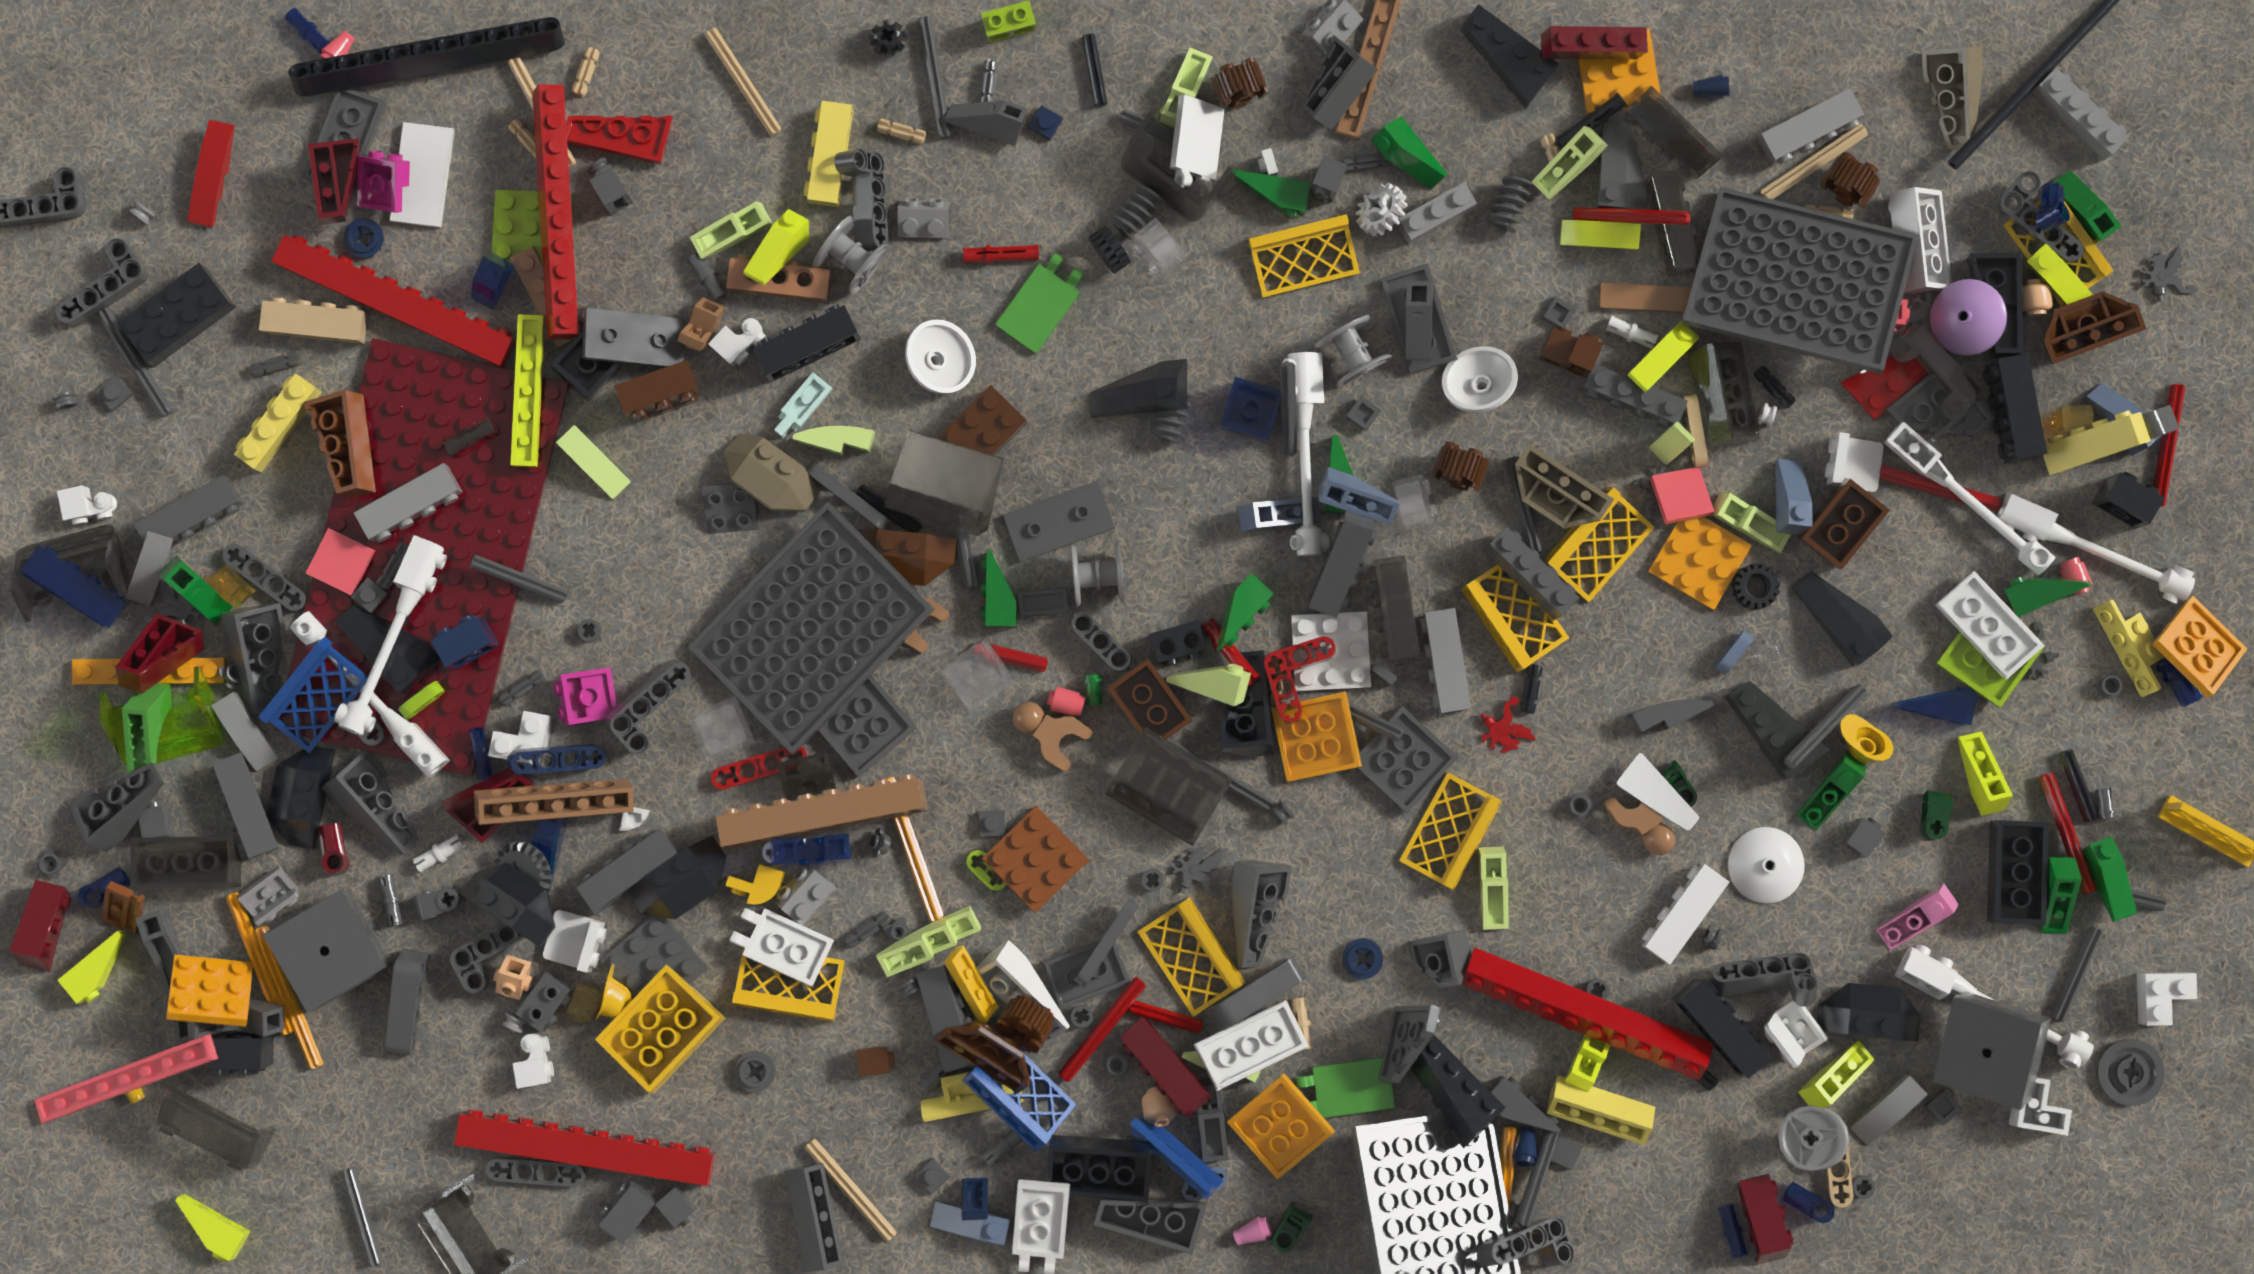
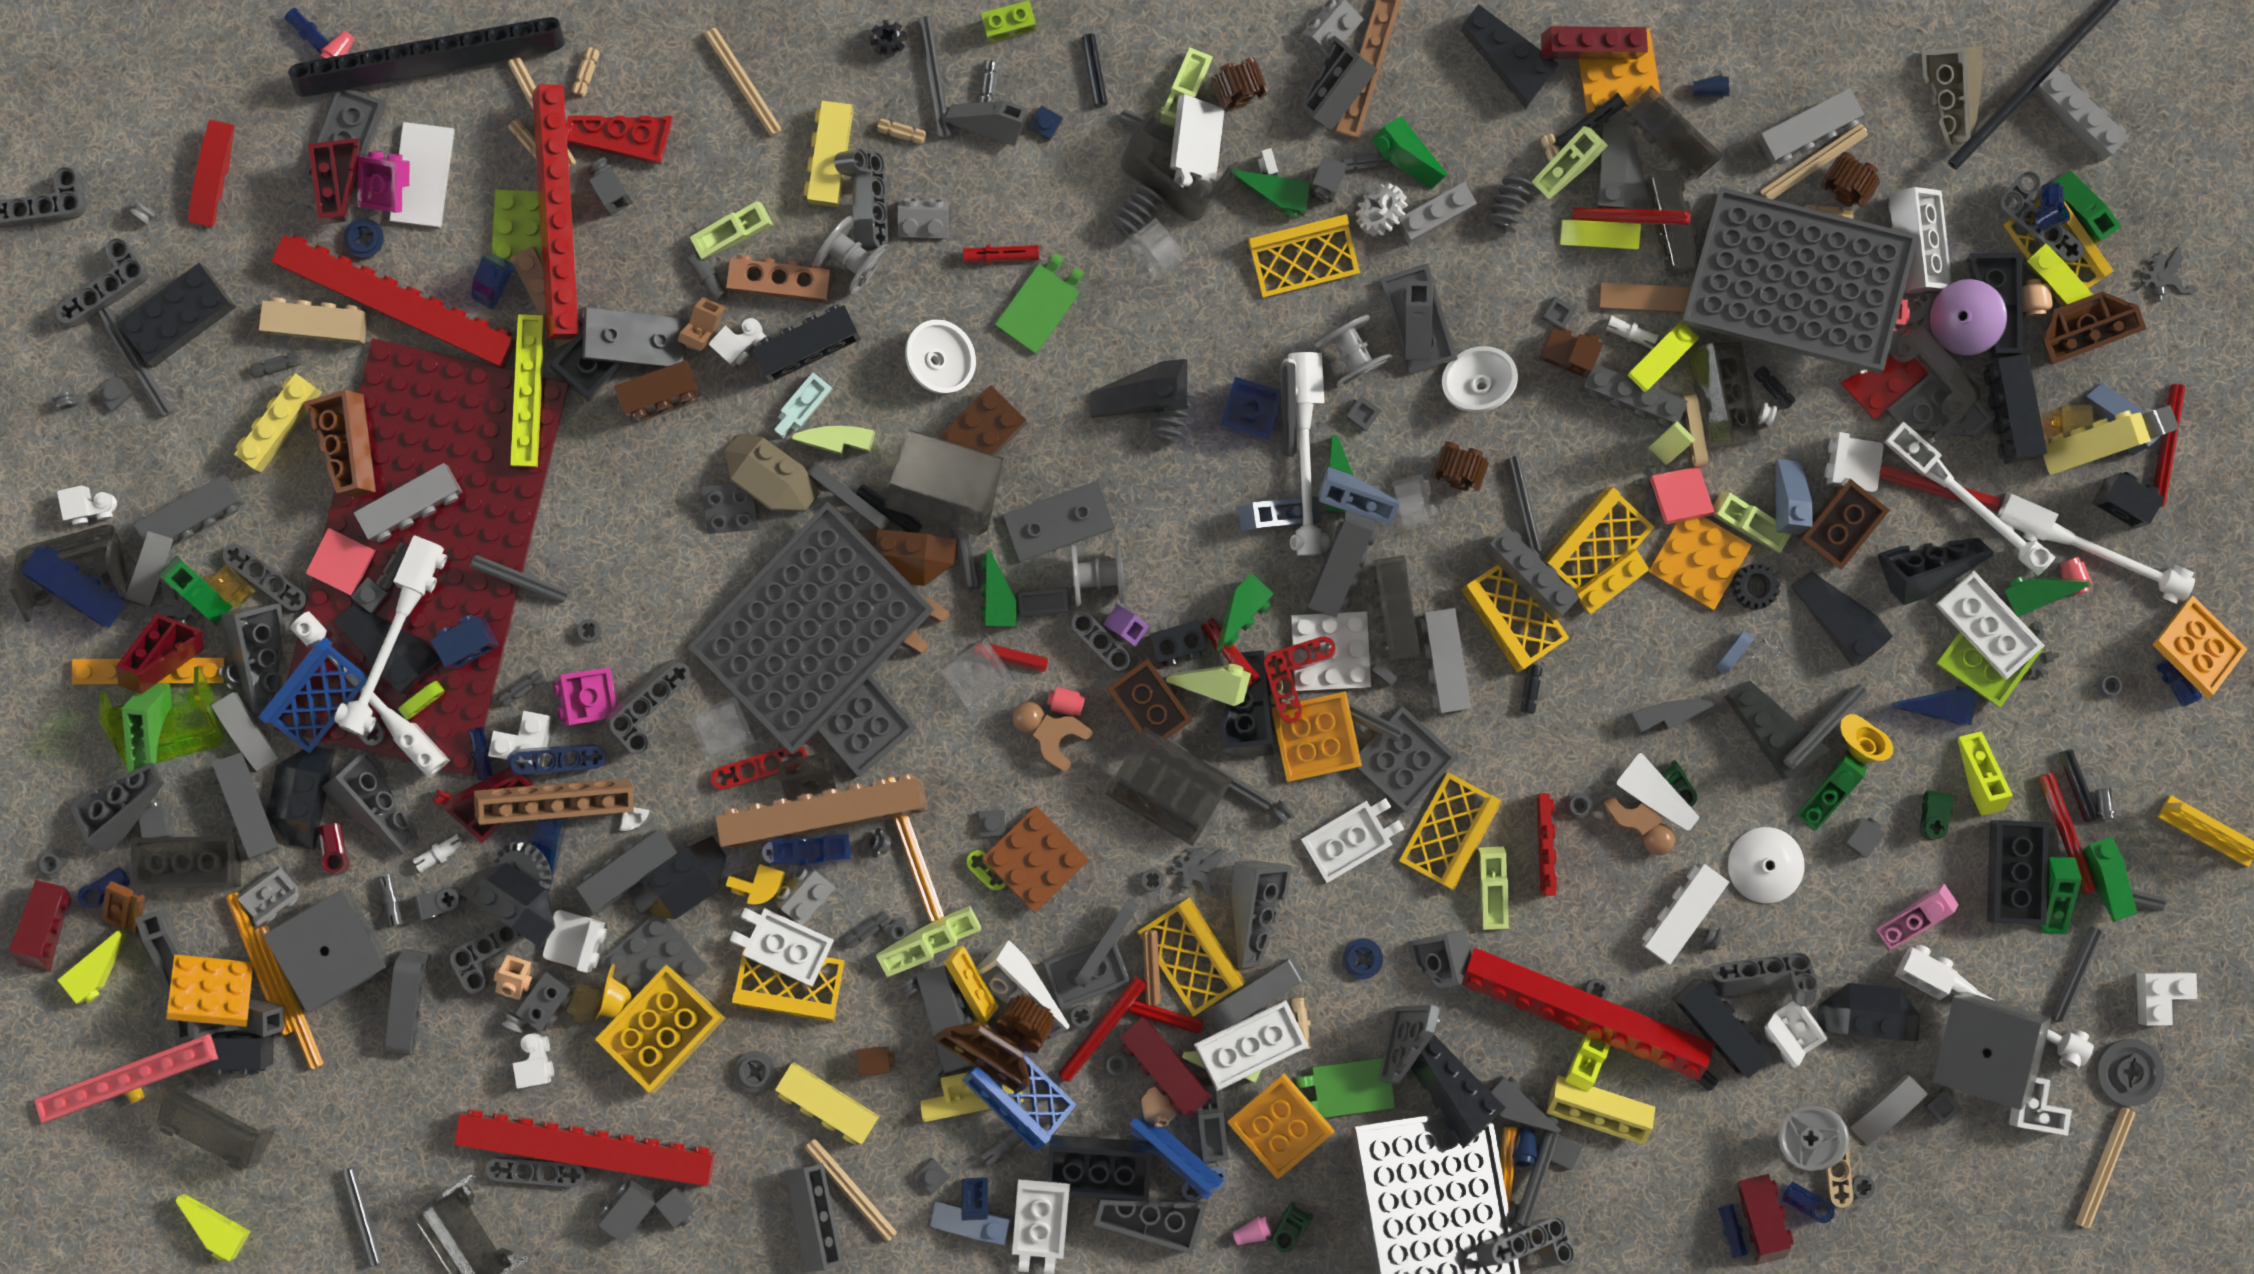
clear smoke pin [443,418,496,456] -> none
yellowish green slope [556,425,631,499] -> none
neon yellow slope [743,209,809,285] -> none
green pin [1082,674,1103,706] -> none
black tyre [1089,226,1131,274] -> none
red piece [1480,696,1536,753] -> none
dark tan wedge [1515,444,1614,529] -> none
neon yellow slope [1798,1040,1875,1108] -> none
light yellow bracket [2093,600,2164,697] -> none
none -> red bush [431,789,453,806]
none -> light yellow brick [775,1062,880,1145]
none -> medium lavender brick [1103,604,1149,646]
none -> medium nougat axle [1142,930,1161,1006]
none -> white tile [1301,798,1404,883]
none -> red wing [1536,793,1557,896]
none -> yellow plate [1575,548,1649,615]
none -> black wedge [1878,538,1994,605]
none -> tan axle [2076,1107,2135,1229]

